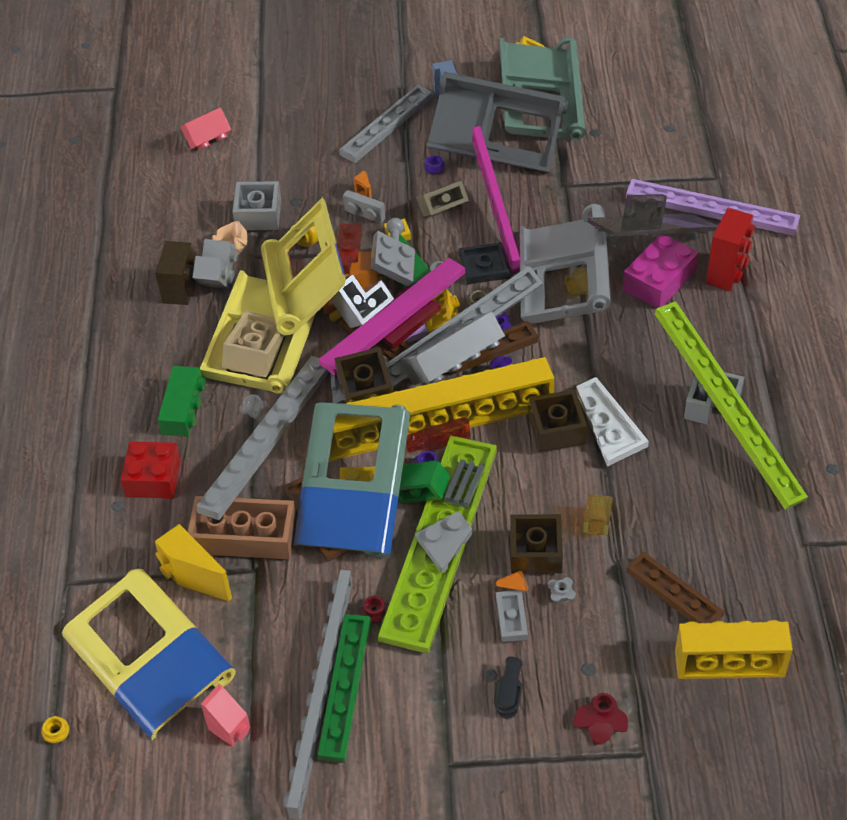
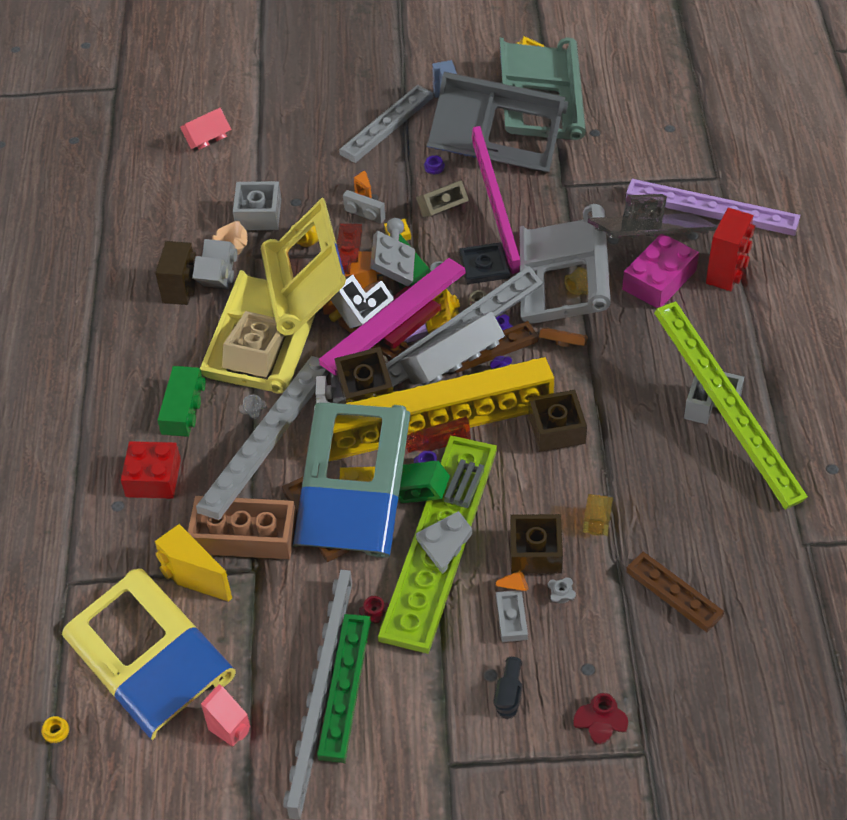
white wing [576,377,649,466] -> none
yellow brick [675,620,793,679] -> none
none -> white plate [314,376,332,409]
none -> dark orange plate [539,328,588,347]

